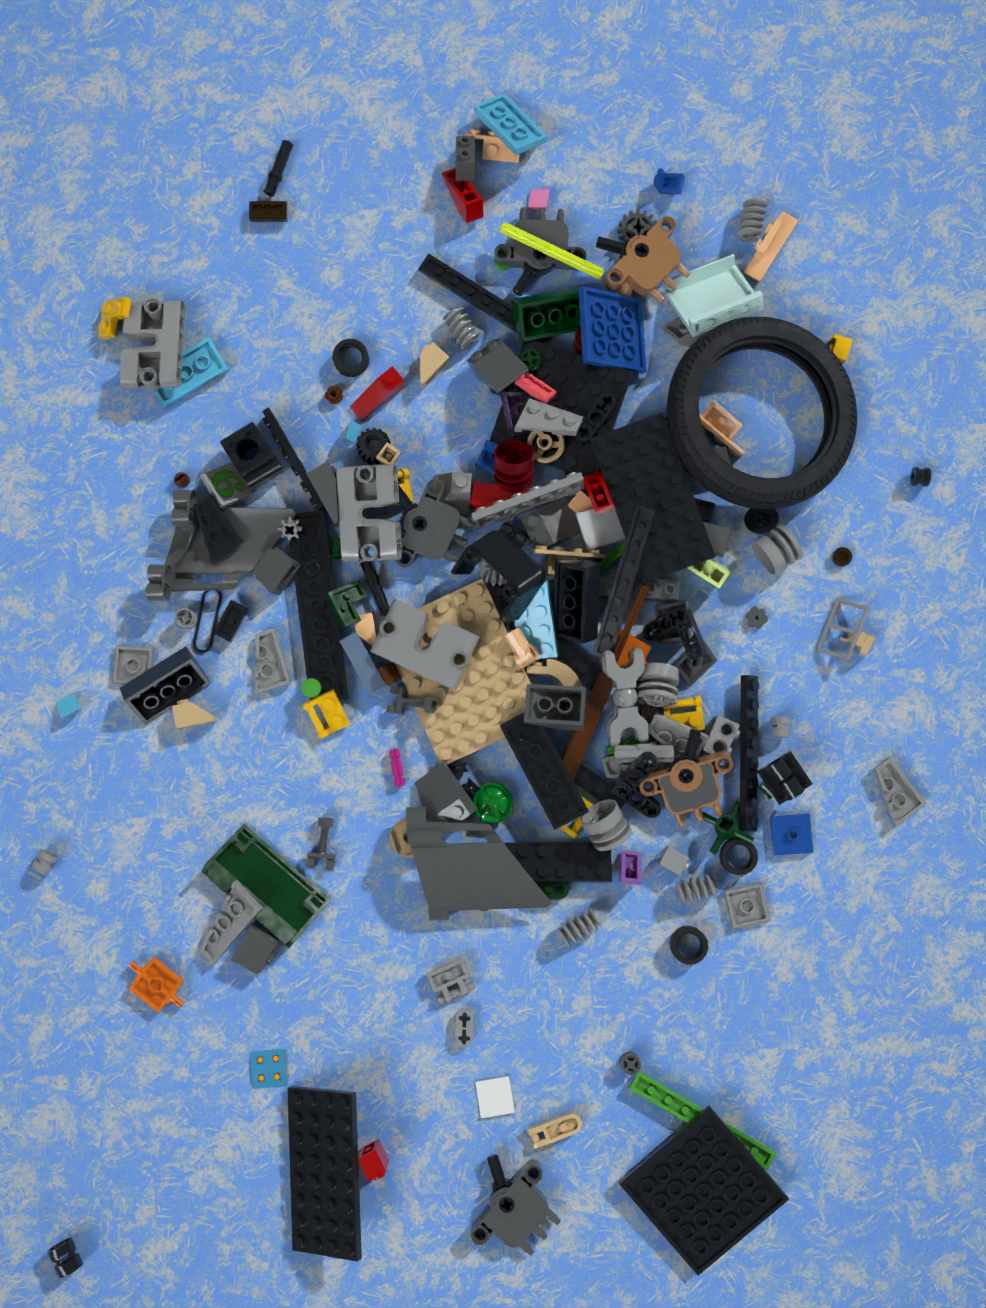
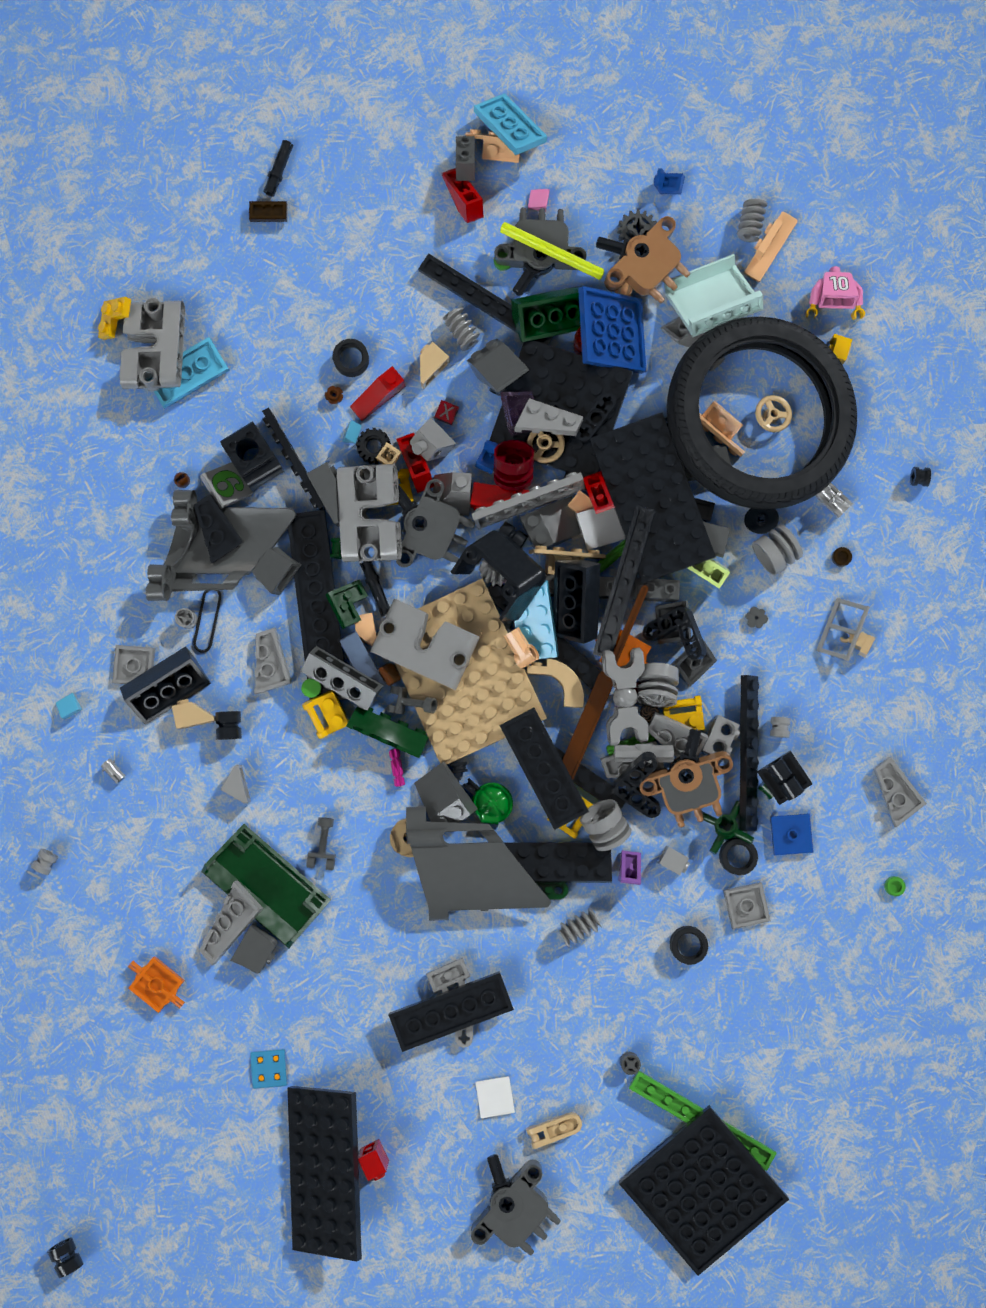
black plate [213,600,249,643] -> none
light grey gear [278,516,302,541] -> none
coral plate [514,372,557,404] -> none
dark green wheel [520,349,541,372] -> none
dark grey slope [524,684,587,731] -> none
light grey piece [675,873,718,905] -> none
none -> light grey pin [101,759,126,784]
none -> black wheel [215,711,242,740]
none -> light grey slope [220,765,251,803]
none -> dark grey brick [301,646,383,711]
none -> dark green wedge [346,706,429,758]
none -> black plate [388,971,514,1052]
none -> red slope [396,432,435,493]
none -> light grey torso [410,418,456,461]
none -> dark red tile [434,400,459,425]
none -> tan piece [755,395,792,432]
none -> bright pink torso [805,266,865,320]
none -> light grey hips [815,483,853,518]
none -> bright green tile [884,876,906,896]

